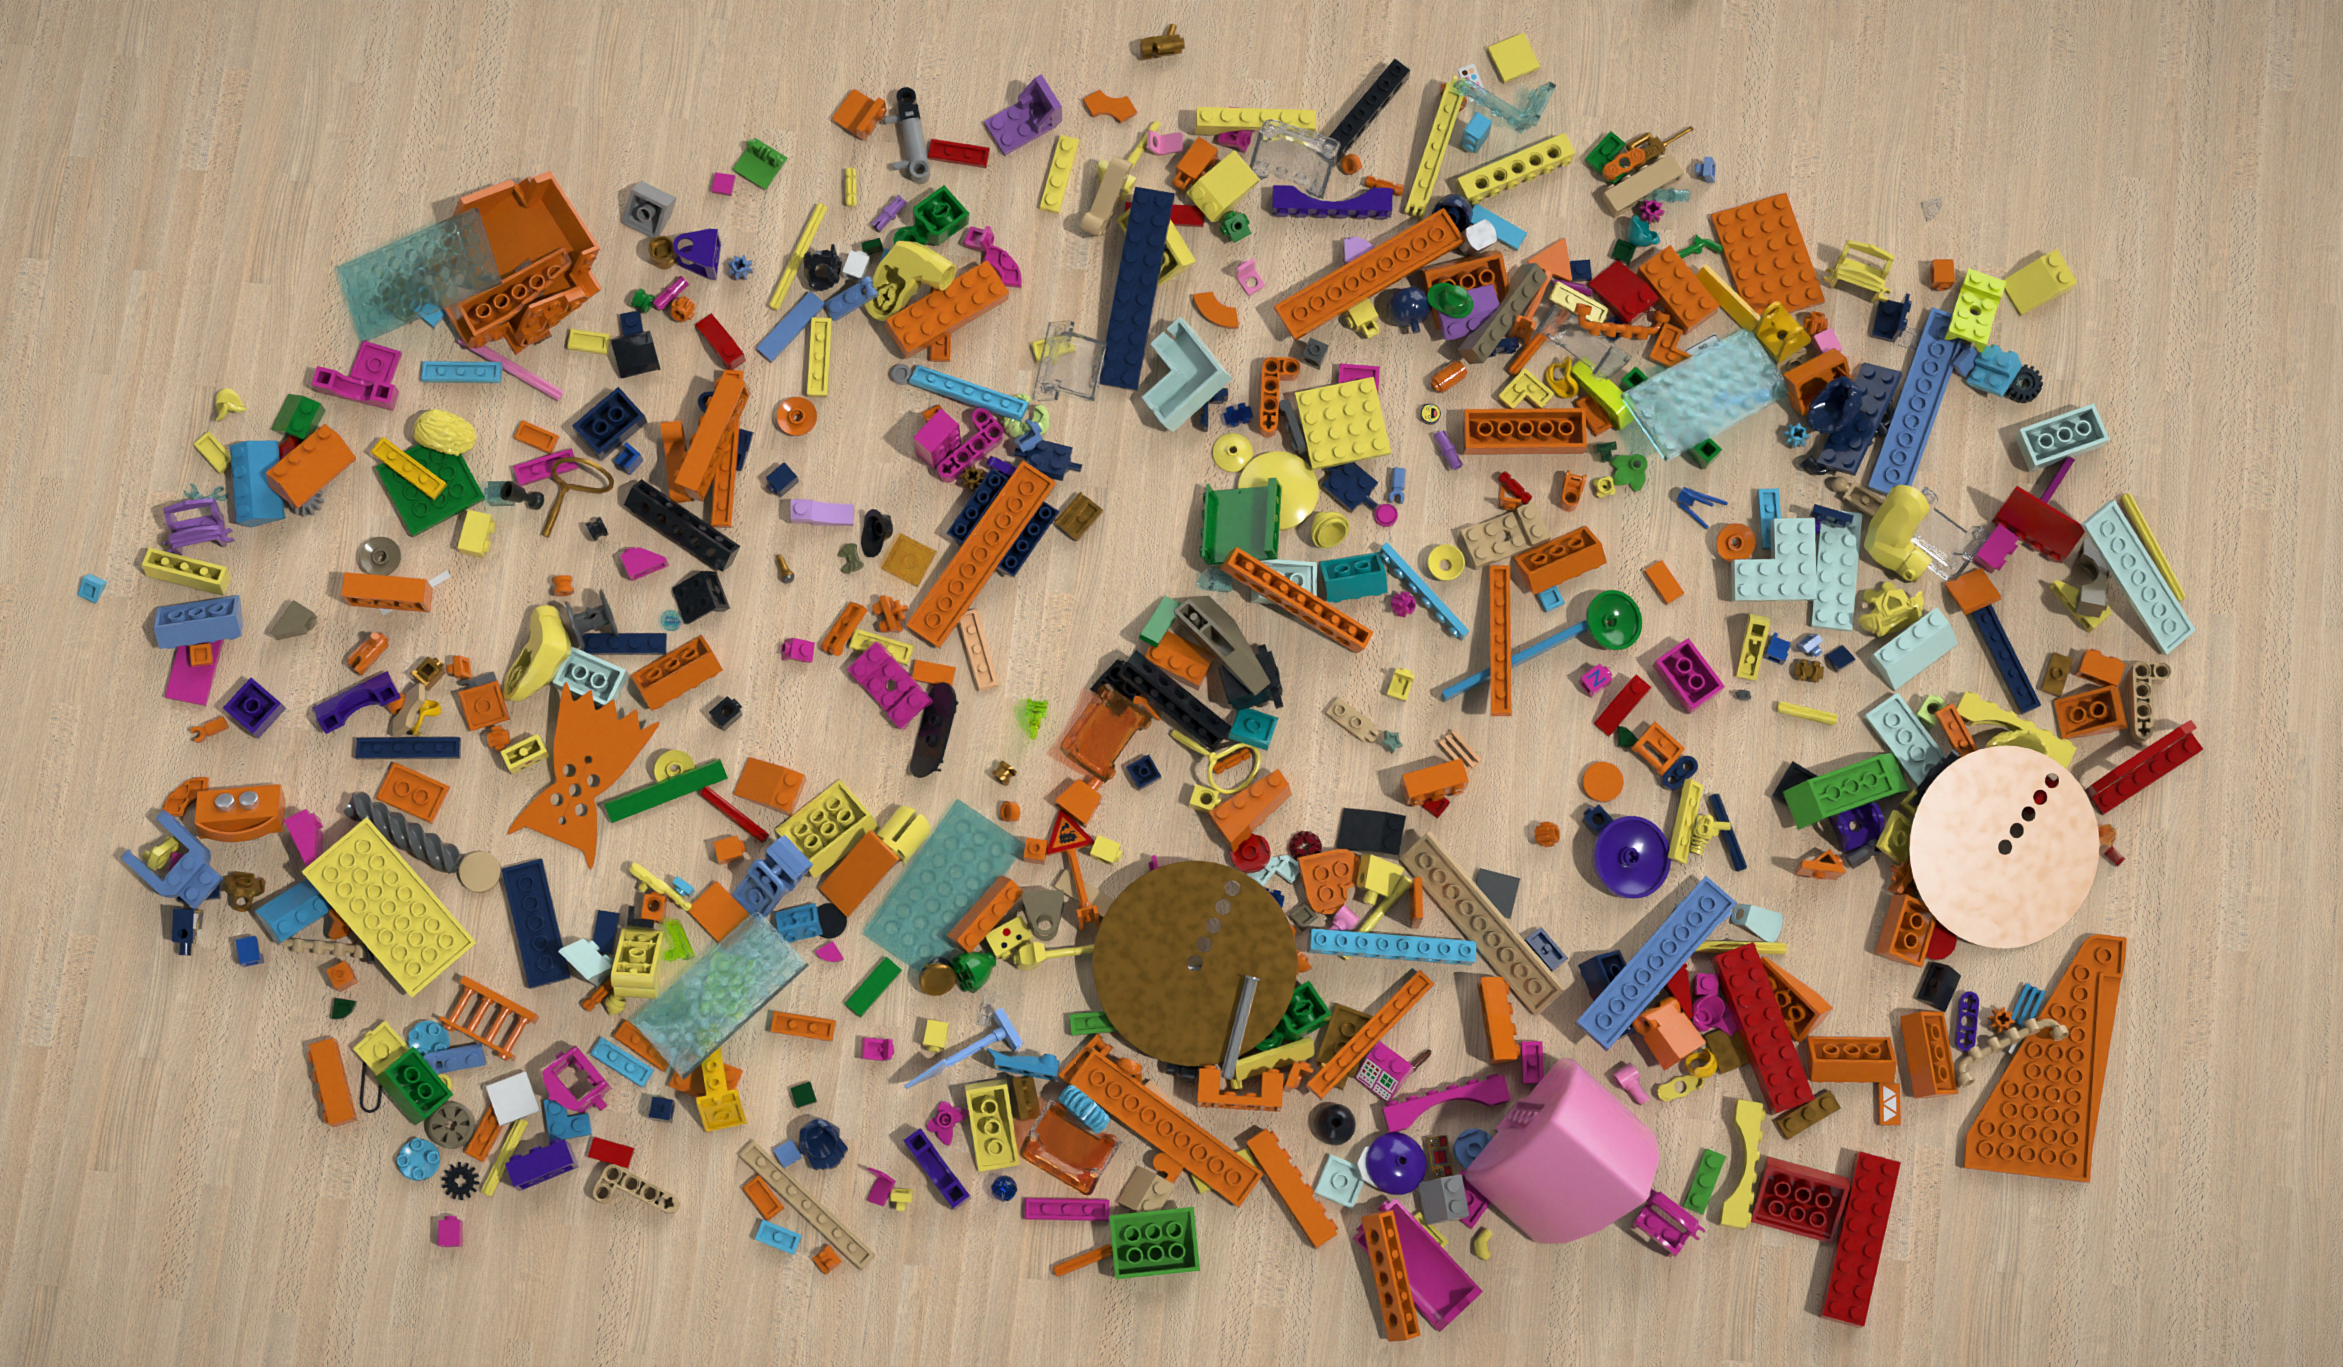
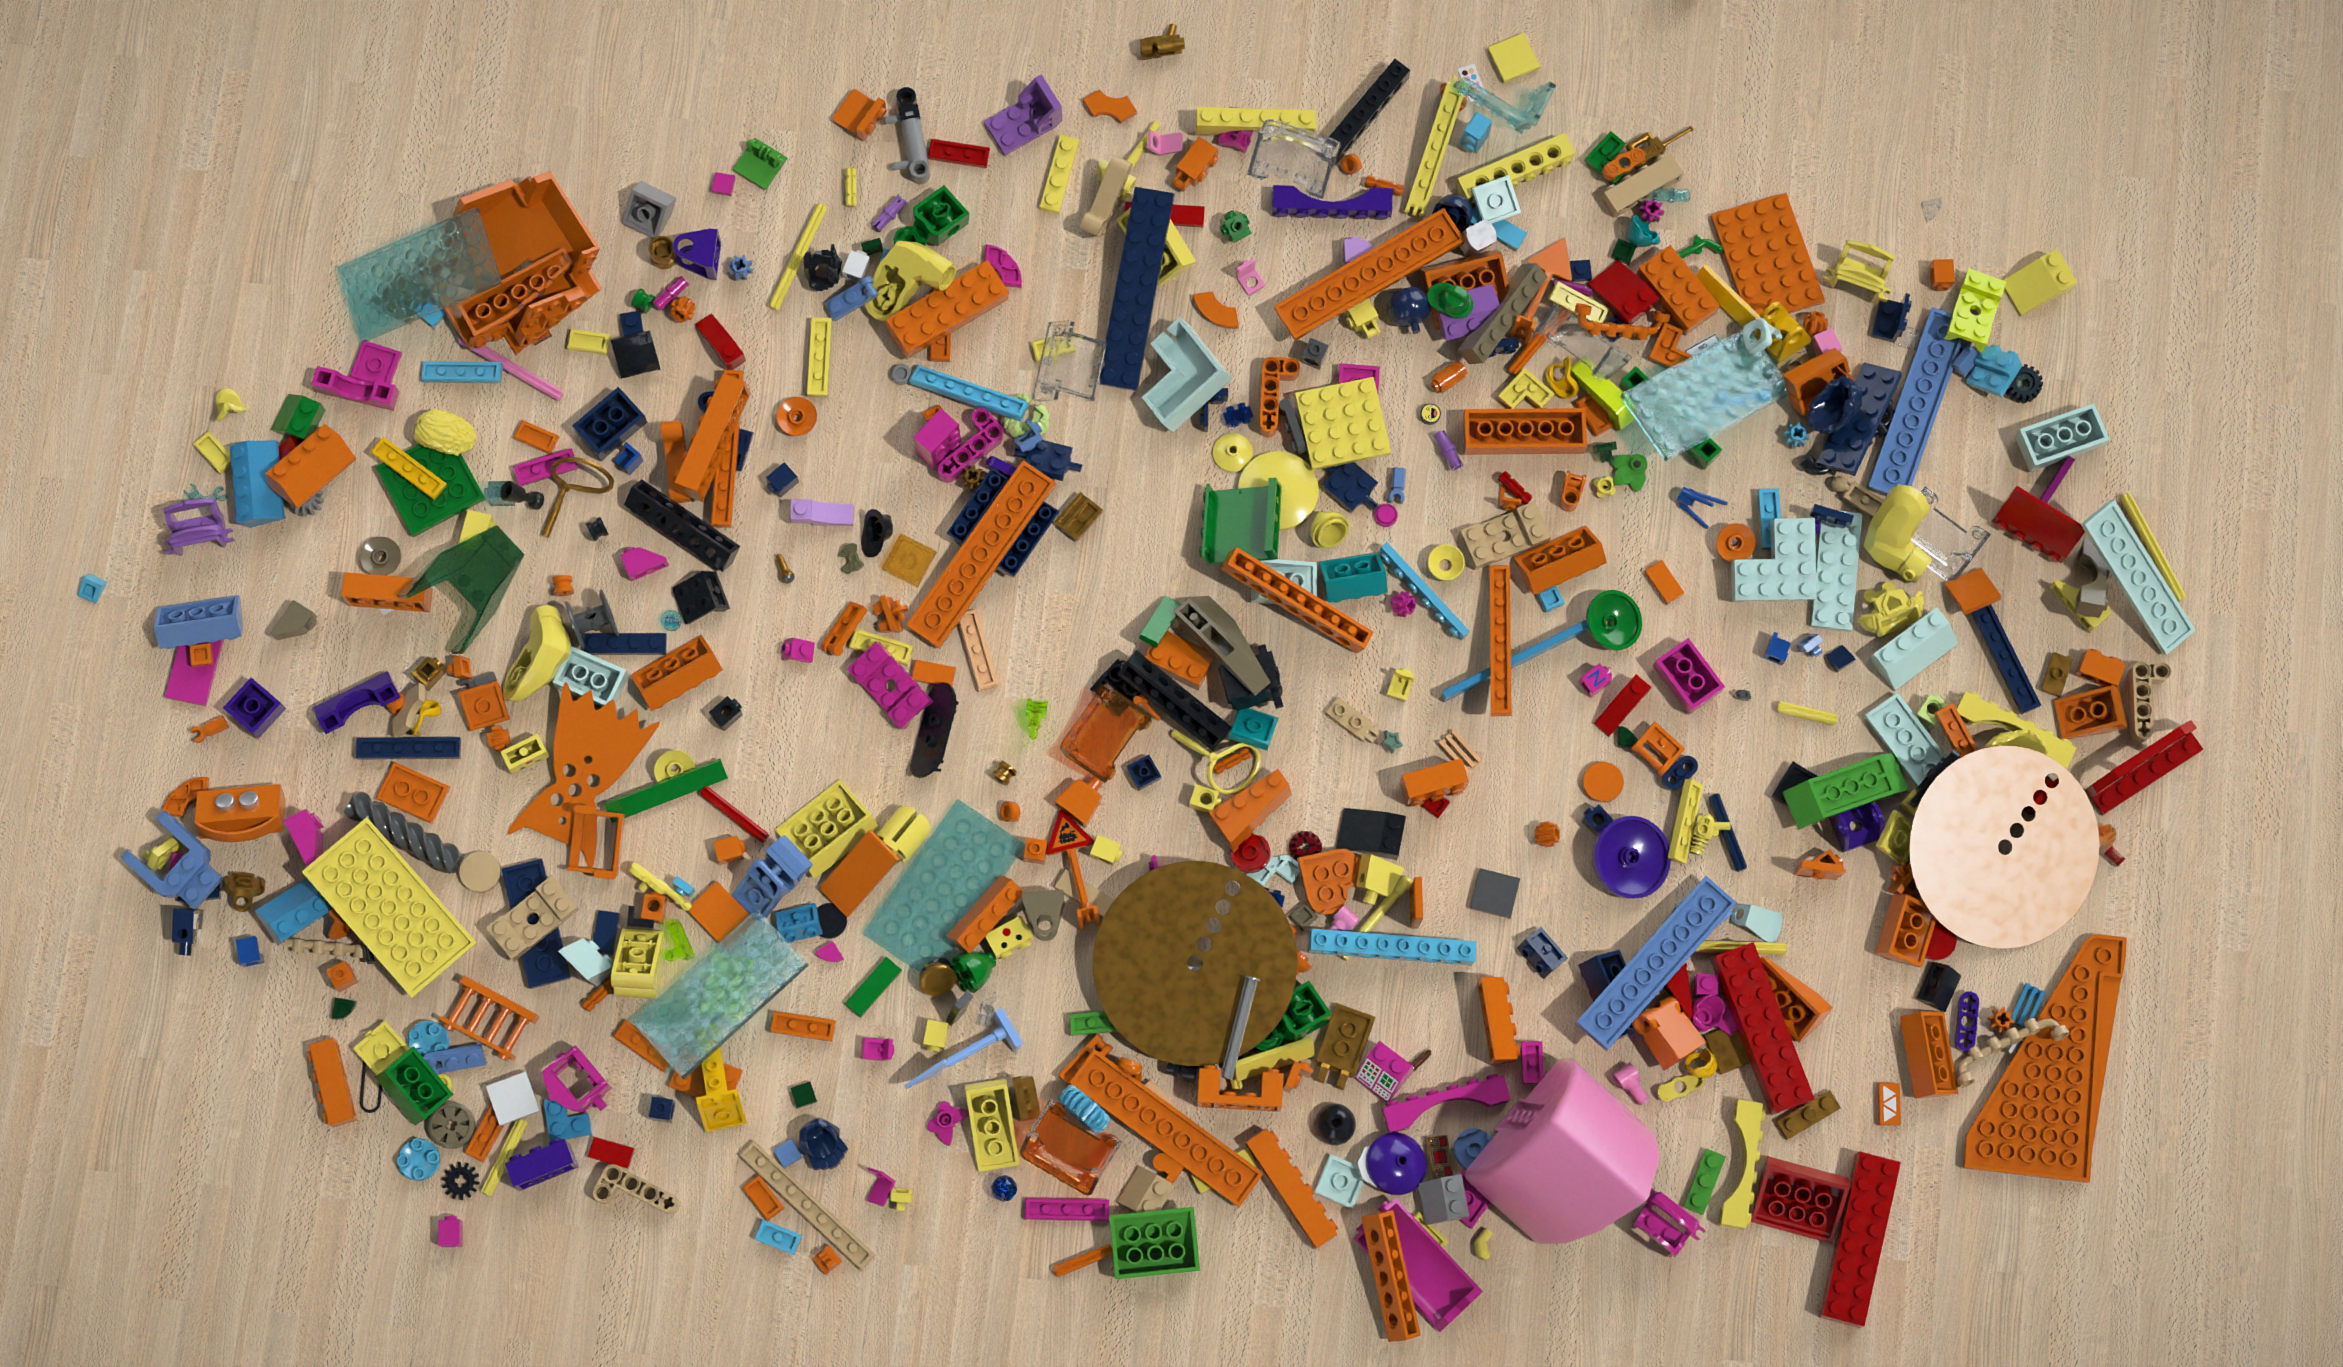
light yellow brick [142,547,231,596] -> none
orange piece [346,632,390,676] -> none
medium azure tile [590,1037,655,1088] -> none
light yellow plate [605,993,626,1016] -> none
orange slope [733,757,807,817] -> none
medium blue tile [756,291,826,363] -> none
dark purple arch [903,1128,971,1210] -> none
dark pink bracket [964,226,995,252] -> none
dark azure slope [987,1047,1060,1082] -> none
light yellow piece [1013,942,1094,971] -> none
light yellow slope [1187,151,1260,222] -> none
clear light blue tile [1198,567,1232,593] -> none
orange plate [1306,970,1435,1100] -> none
tan plate [1400,831,1566,1016] -> none
medium blue tile [1694,157,1716,183] -> none
light yellow slope [1736,613,1770,681] -> none
pearl gold piece [1794,659,1824,683] -> none
orange slope [1807,1036,1897,1083] -> none
flat silver bar [1845,838,1882,869] -> none
dark pink brick [1972,524,2019,574] -> none
none -> clear green windscreen [397,525,525,654]
none -> tan piece [486,875,580,962]
none -> orange piece [567,805,625,879]
none -> tile [946,992,973,1026]
none -> light aqua tile [1470,175,1521,224]
none -> light aqua piece [1742,318,1782,355]

